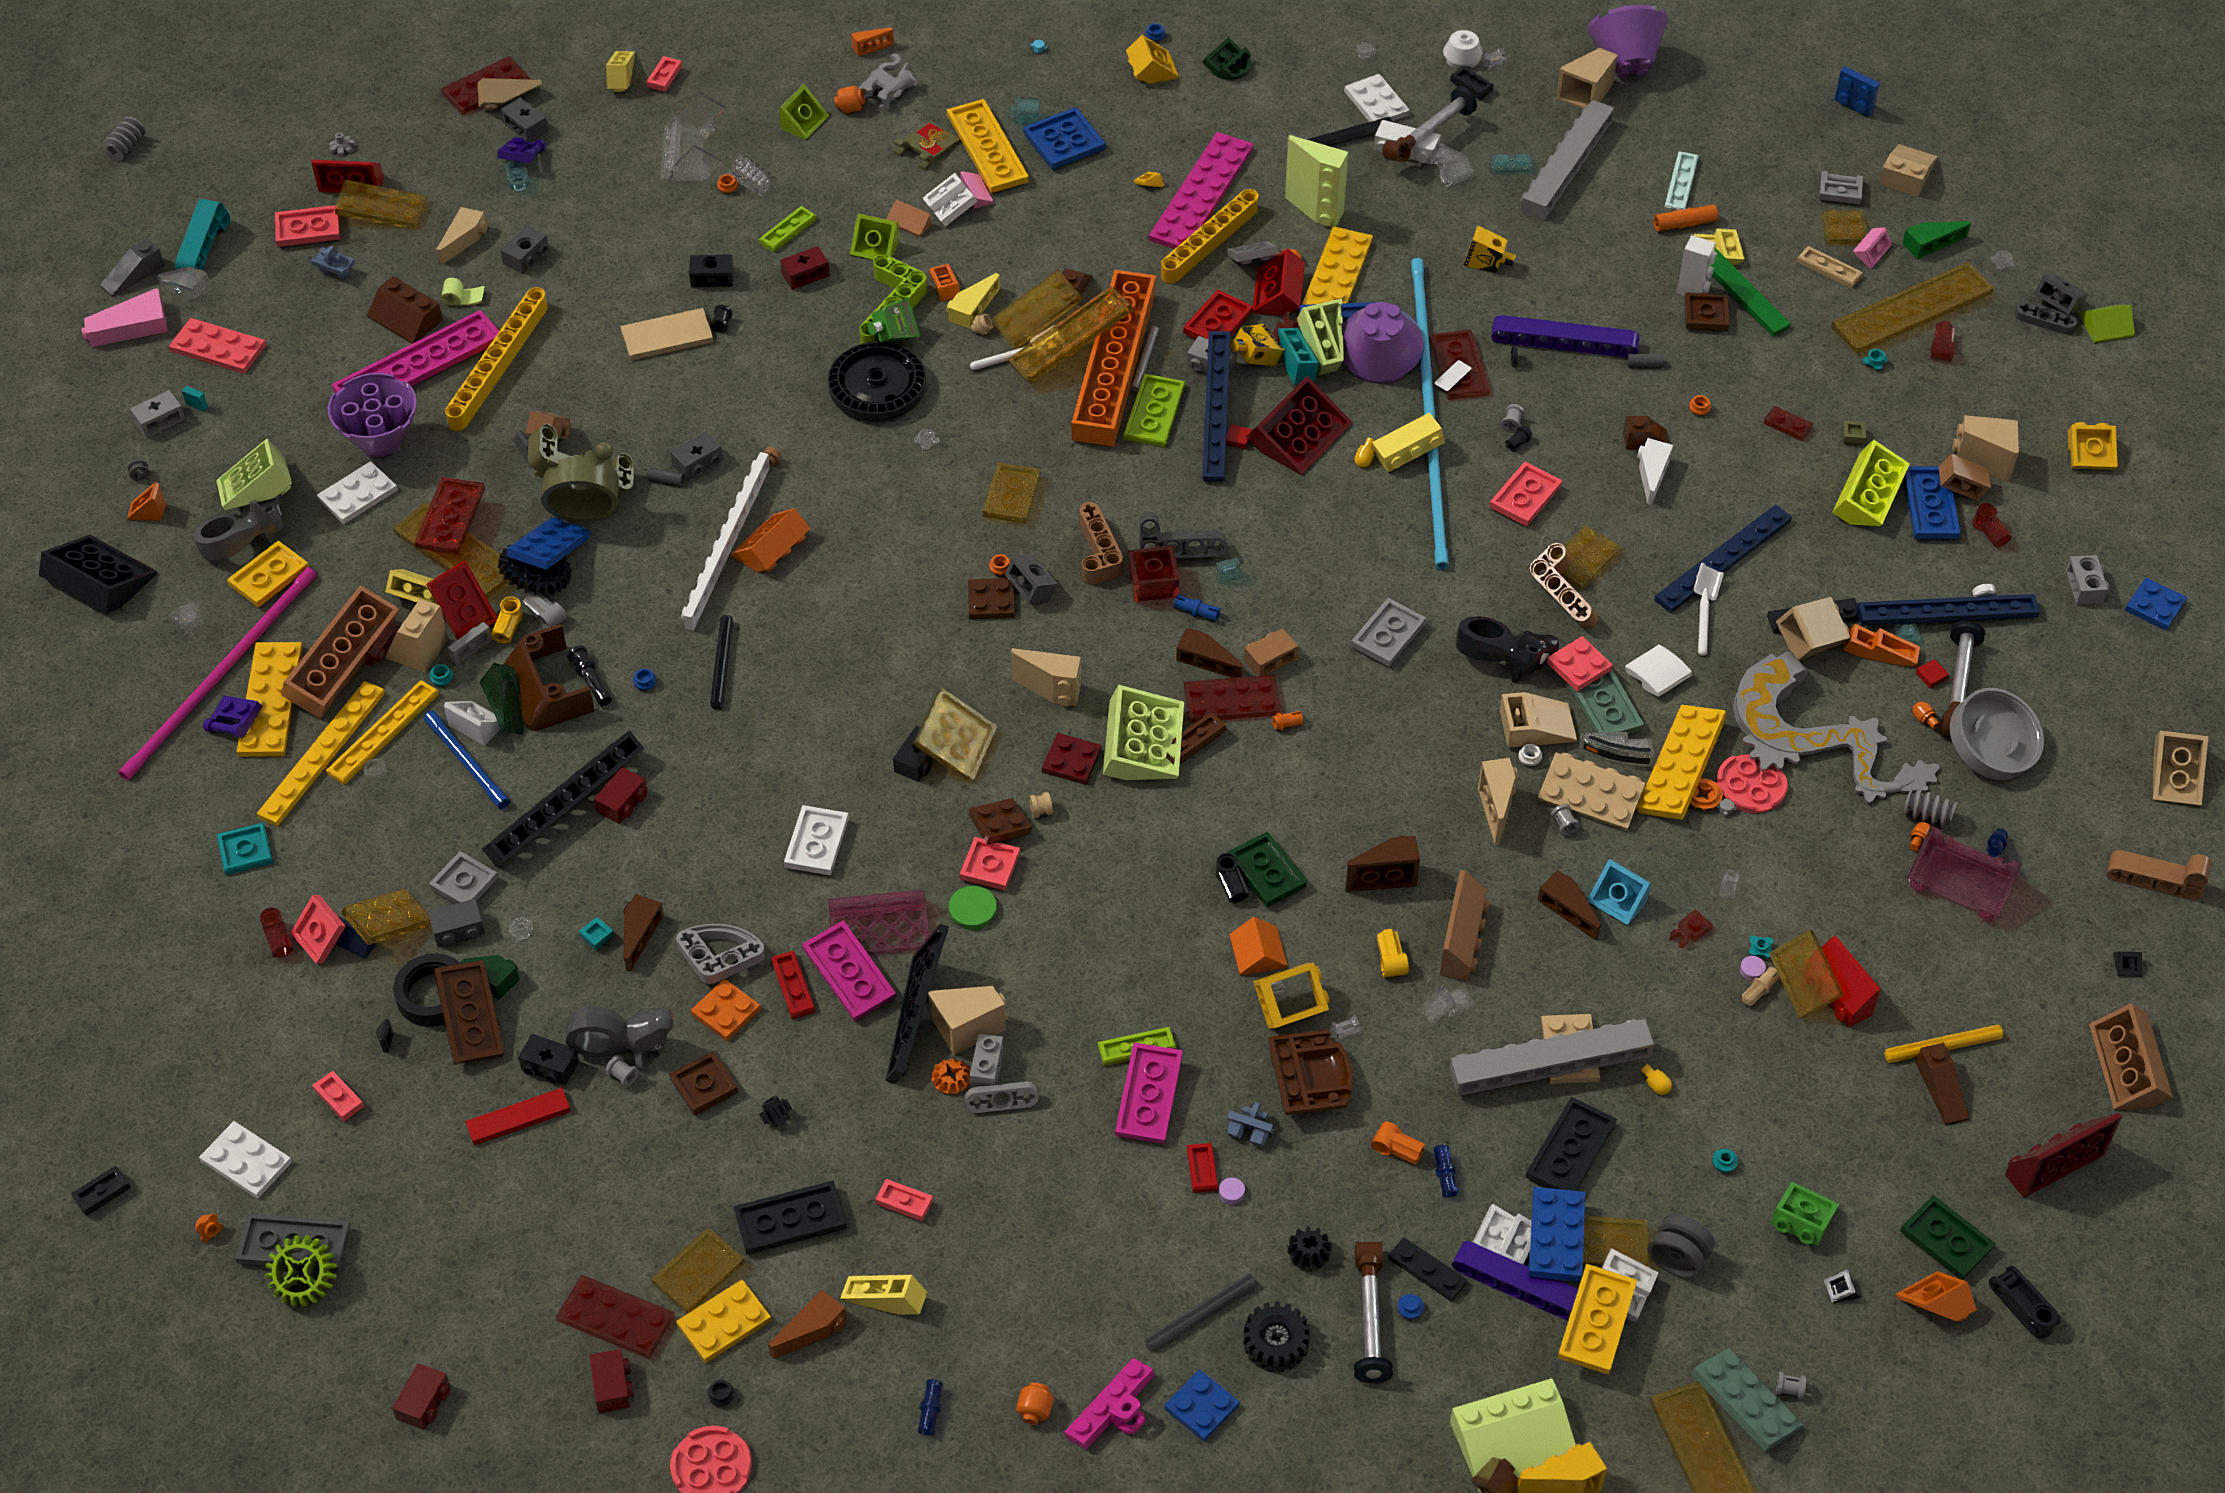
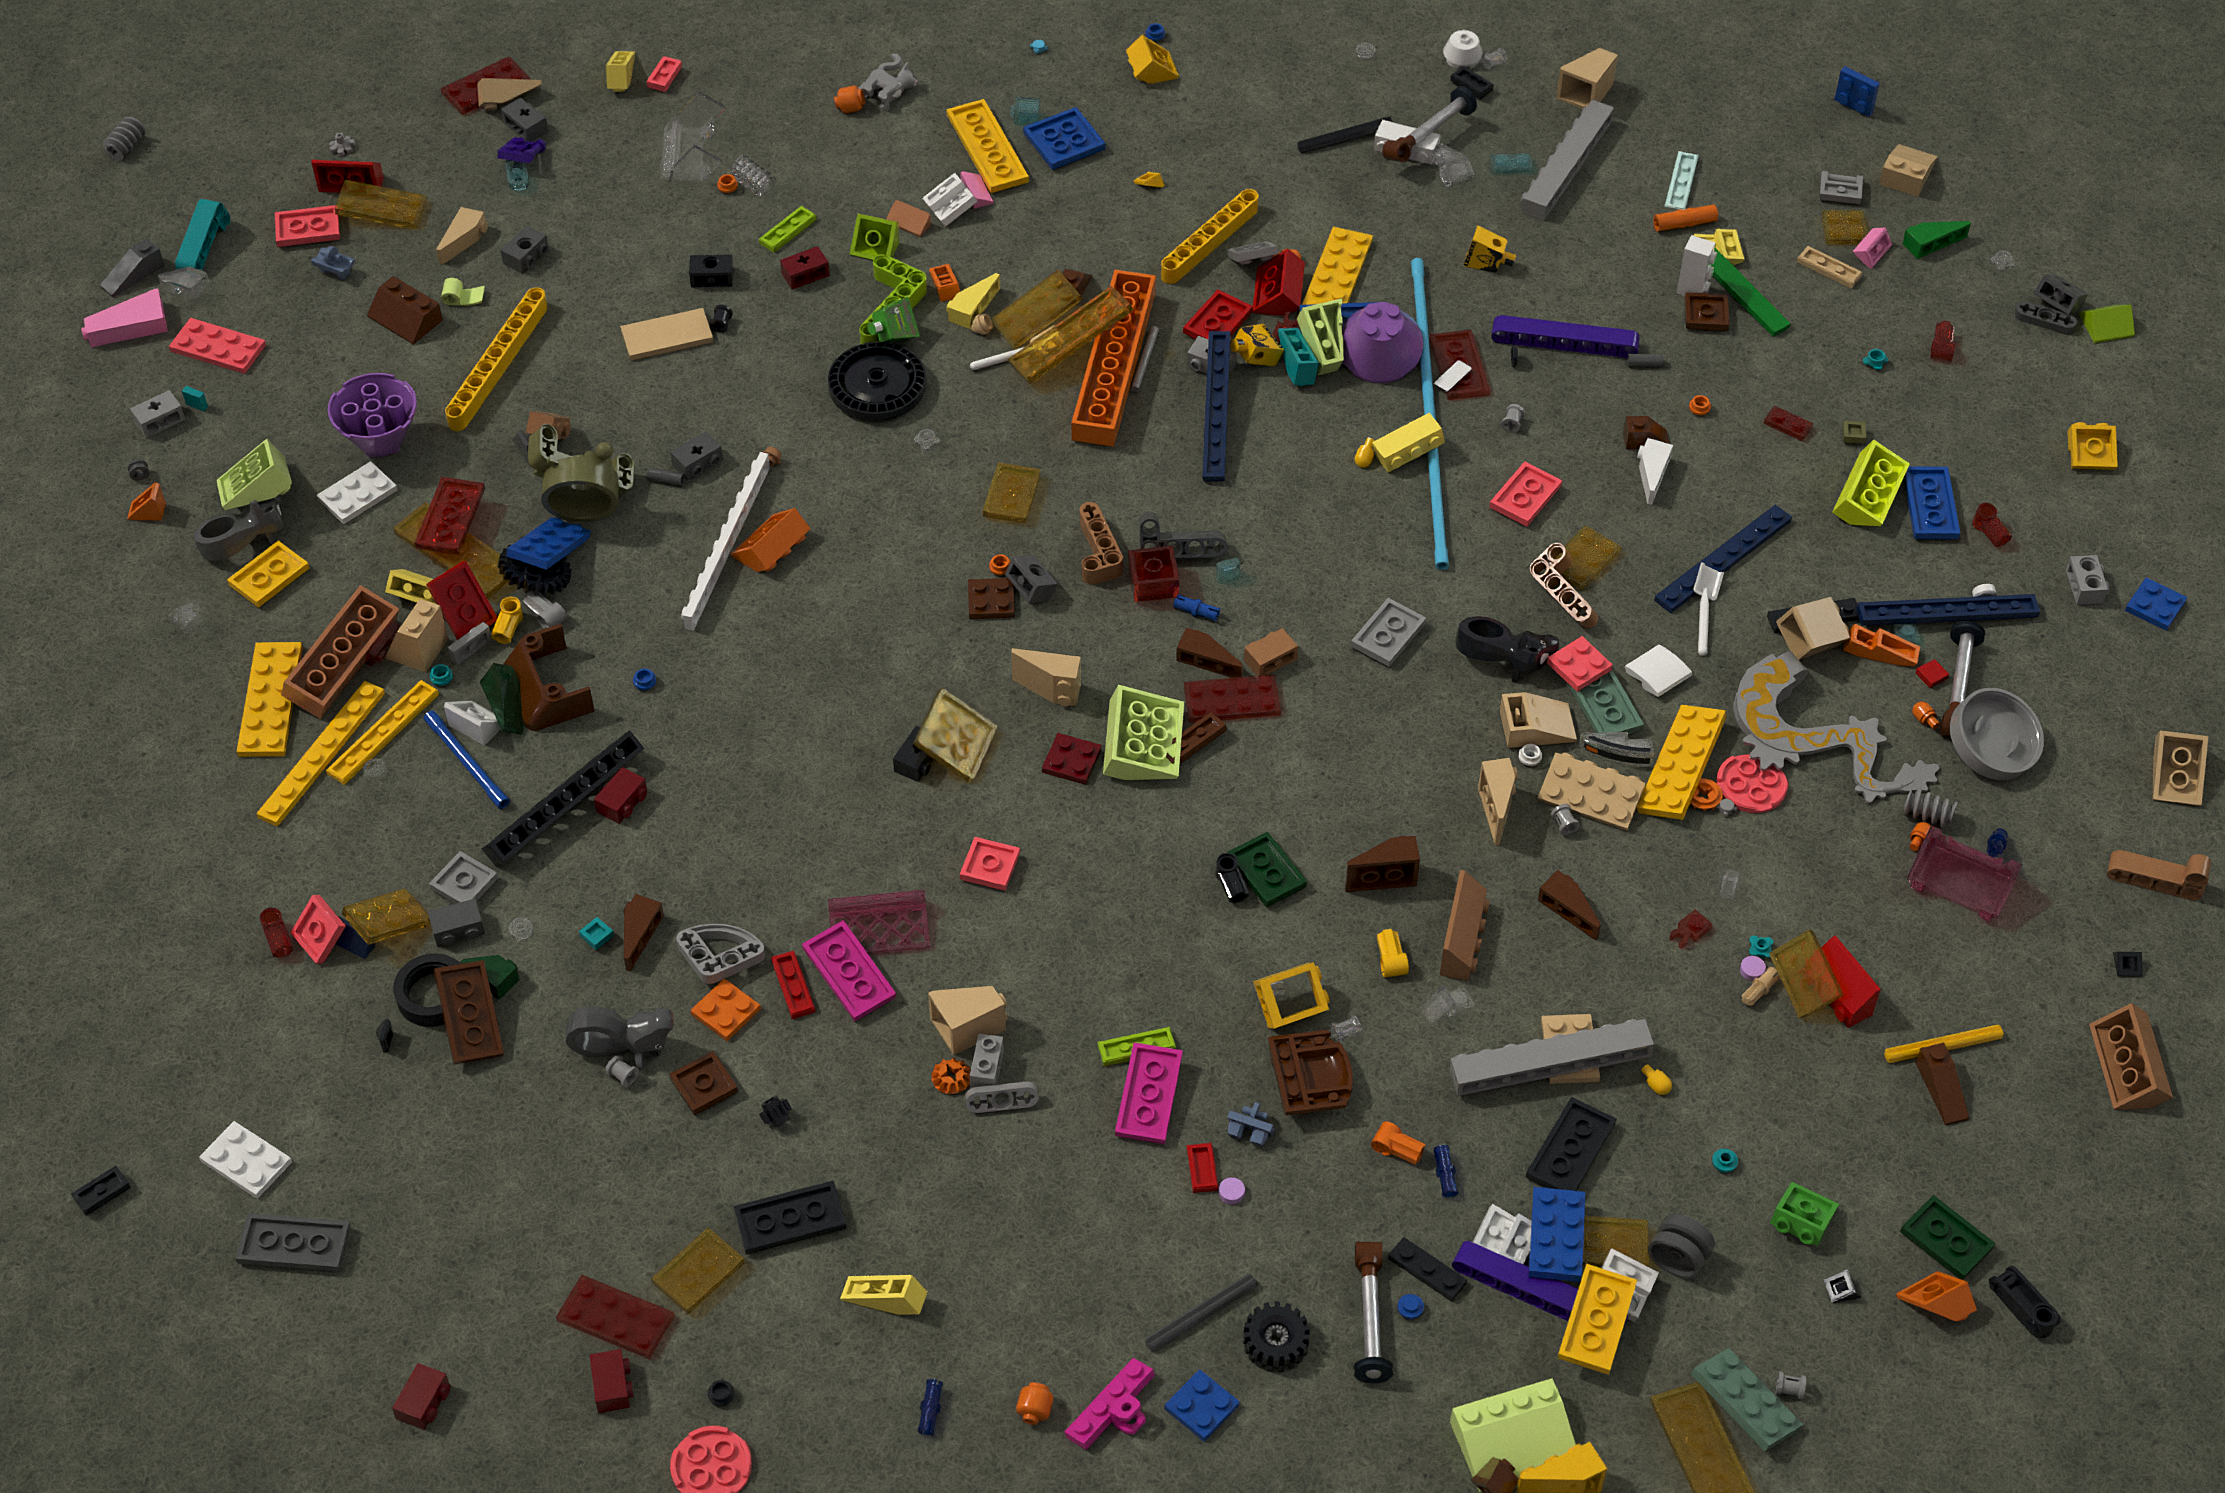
black slope [38,535,157,613] -> none
dark pink piece [118,567,317,781] -> none
orange plate [195,1213,223,1242] -> none
dark purple plate [203,695,263,738] -> none
teal tile [216,822,273,875] -> none
lime gear [265,1235,337,1307] -> none
coral plate [312,1071,364,1122] -> none
dark pink plate [331,310,499,393] -> none
red tile [465,1088,571,1146] -> none
black brick [518,1034,579,1085] -> none
black pin [567,646,612,707] -> none
yellow plate [676,1279,772,1363] -> none
black axle [710,615,733,709] -> none
dark orange slope [768,1290,847,1359] -> none
lime slope [779,84,829,140] -> none
white plate [784,805,849,876] -> none
orange slope [851,27,894,57] -> none
coral plate [875,1179,933,1222] -> none
black wing [885,923,949,1083] -> none
olive flag [894,121,960,170] -> none
bright green tile [949,886,997,930] -> none
reddish brown plate [969,798,1032,845] -> none
tan wheel [1029,792,1053,819] -> none
lime tile [1123,374,1186,448] -> none
dark pink plate [1149,132,1254,249] -> none
dark green slope [1202,37,1252,80] -> none
red tile [1226,424,1252,450] -> none
orange slope [1229,917,1288,976] -> none
dark red slope [1246,376,1353,475] -> none
orange pin [1272,711,1303,731] -> none
yellowish green slope [1285,135,1348,227] -> none
black gear [1287,1225,1332,1271] -> none
white plate [1344,74,1410,122] -> none
black pin [1505,426,1532,452] -> none
medium azure slope [1587,859,1651,925] -> none
medium lavender cone [1588,5,1668,78] -> none
clear yellow plate [1831,262,1994,354] -> none
medium nougat brick [1939,454,1991,501] -> none
tan slope [1952,415,2019,482] -> none
dark red slope [2005,1113,2122,1198] -> none

